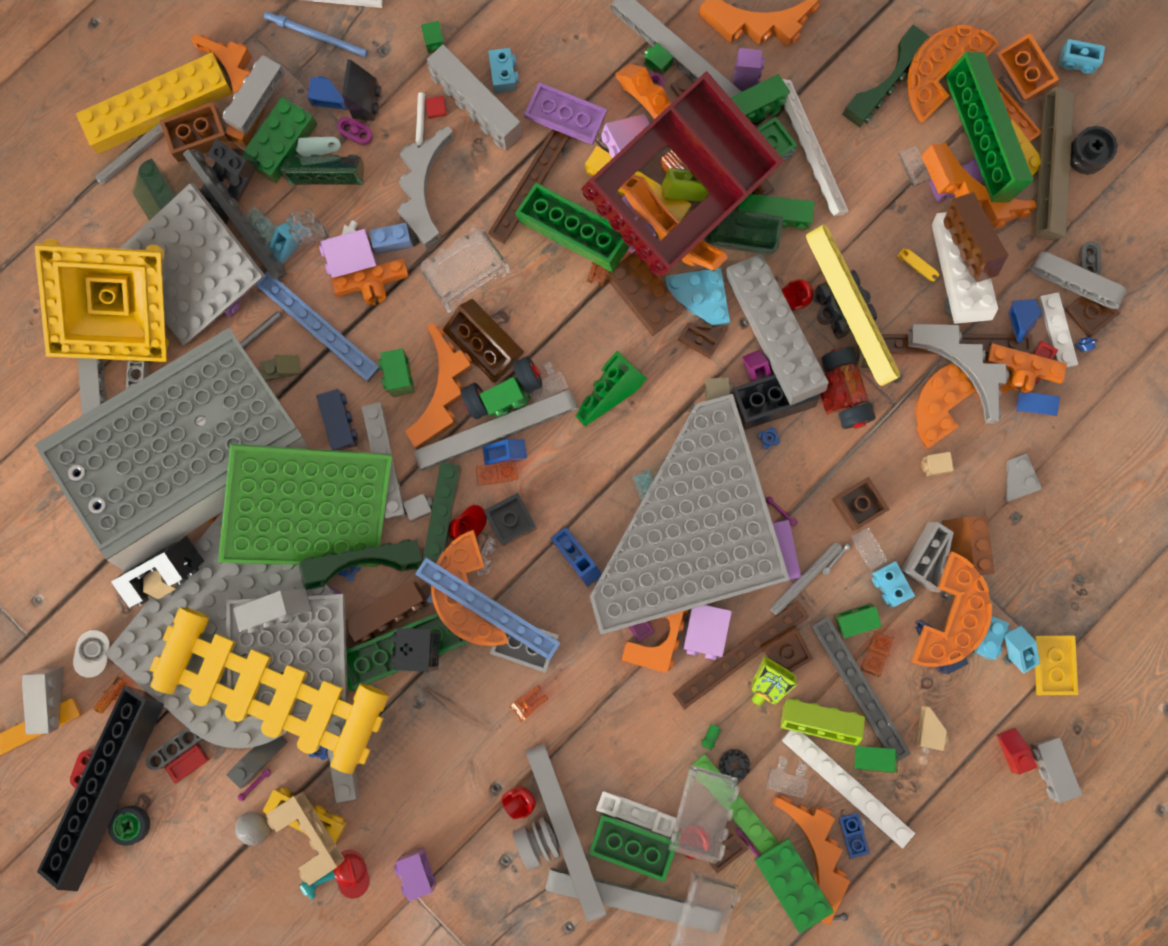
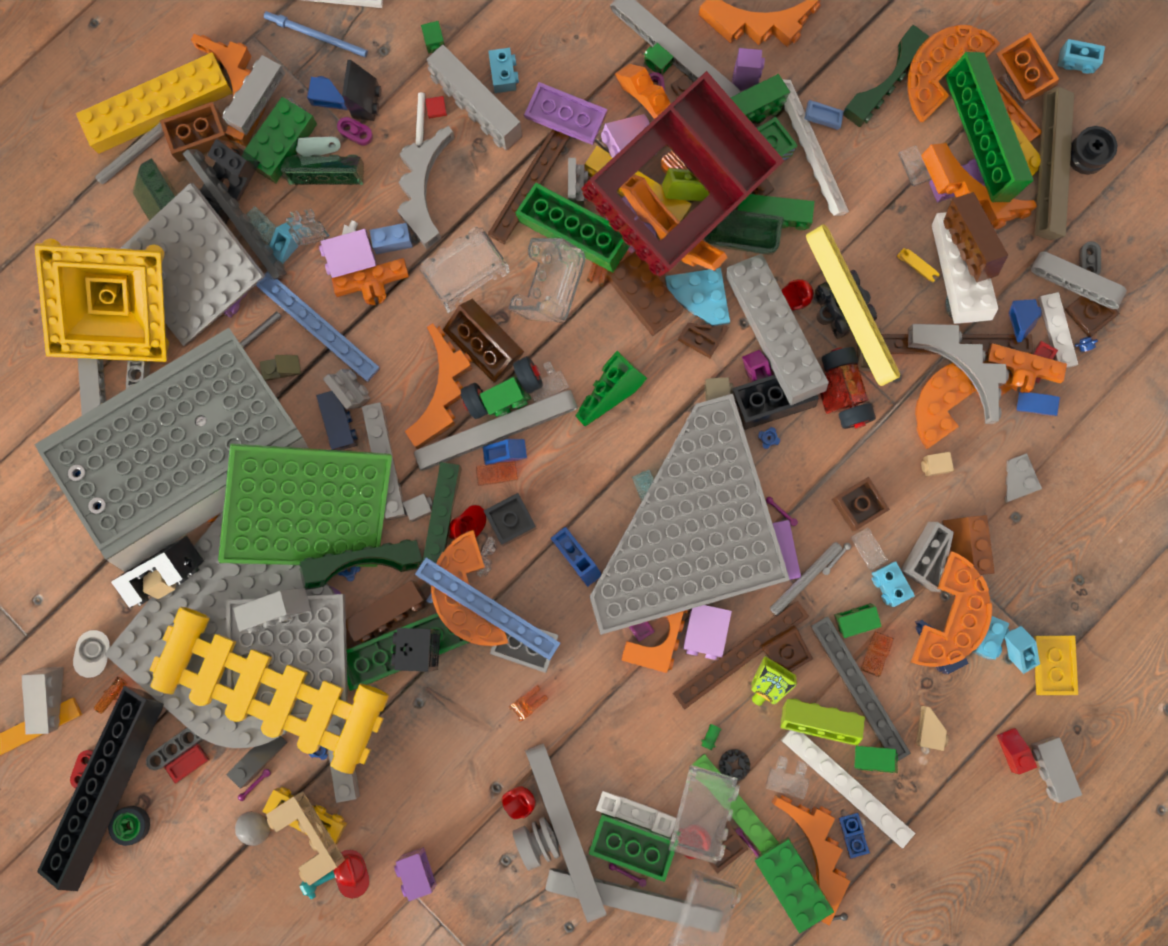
green brick [378,348,415,397] -> none
none -> light grey plate [323,369,371,409]
none -> clear windscreen [508,238,586,323]
none -> light grey plate [568,158,588,207]
none -> magenta hinge [609,863,647,887]
none -> medium blue tile [804,100,844,130]

